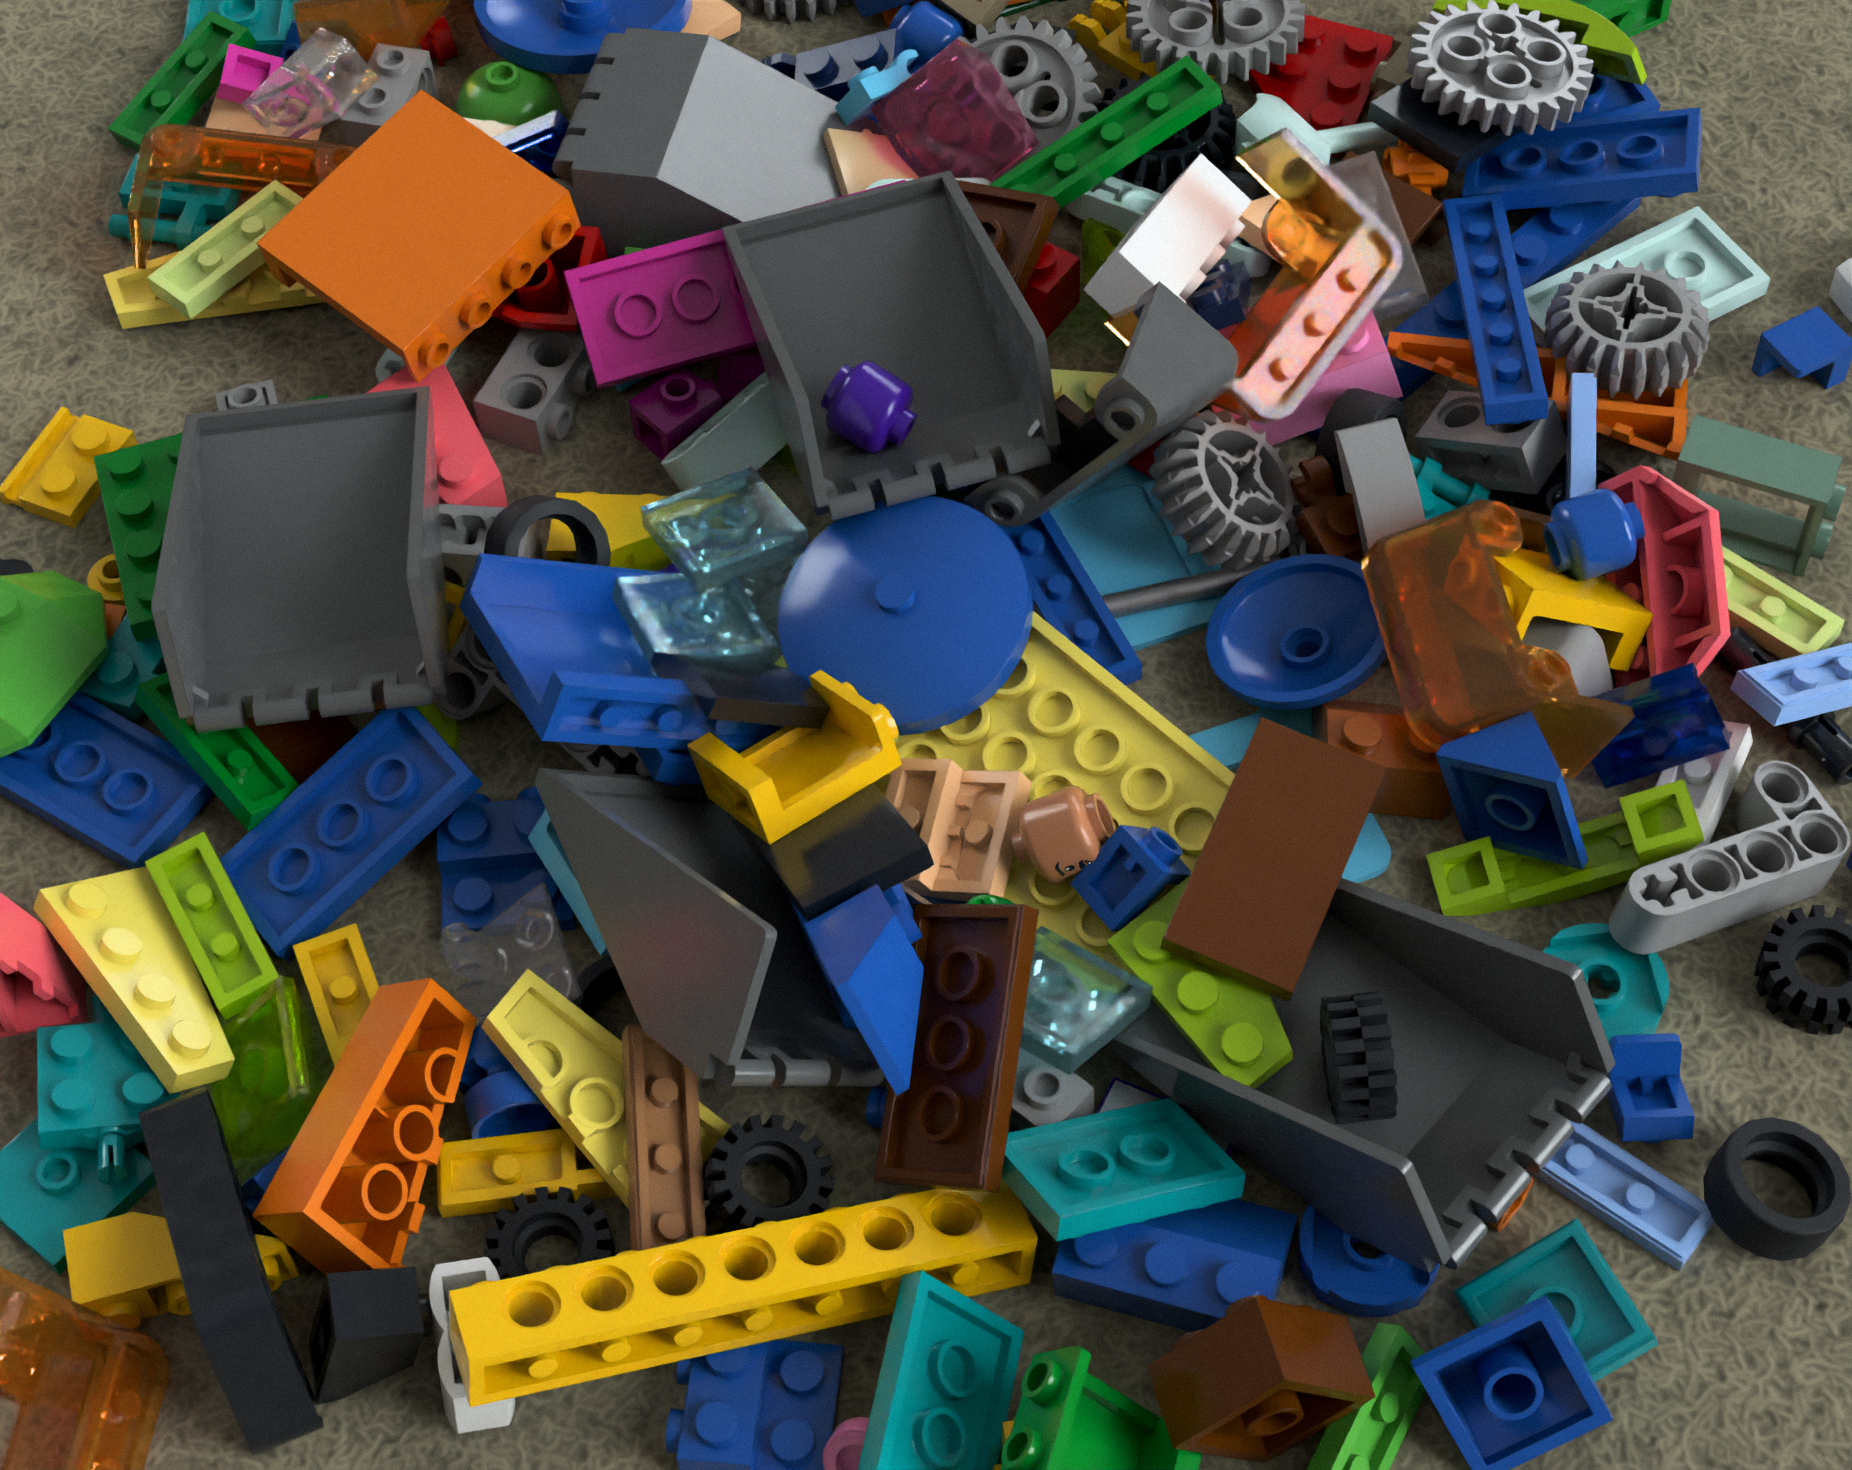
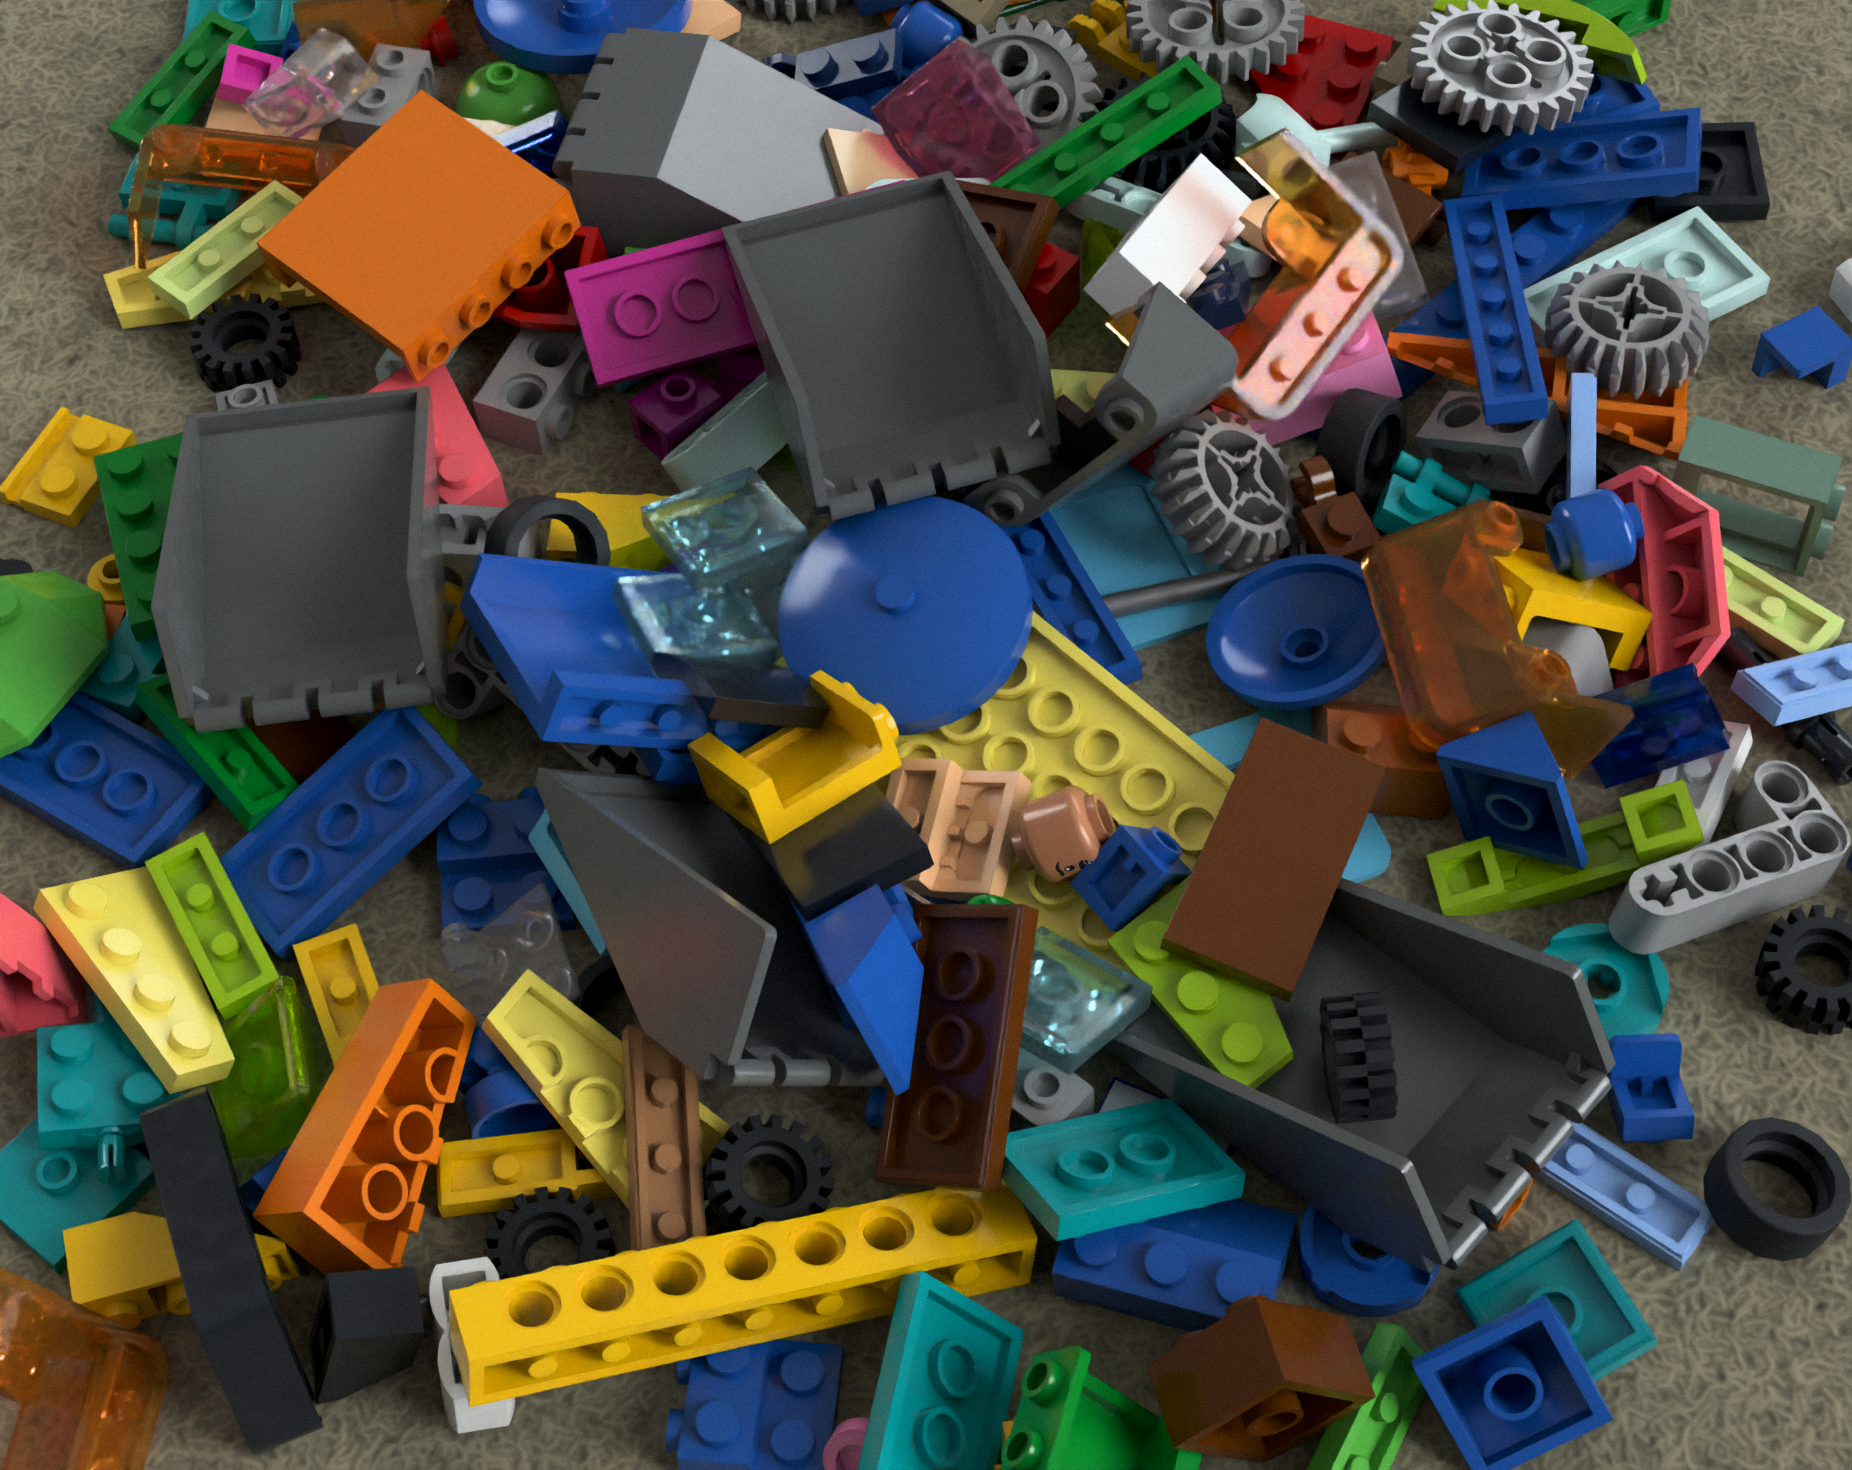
dark purple head [821,360,918,454] -> none
medium azure plate [835,49,933,126] -> none
light grey slope [1334,417,1430,558] -> none
none -> black tyre [189,293,302,392]
none -> black plate [1647,122,1770,222]

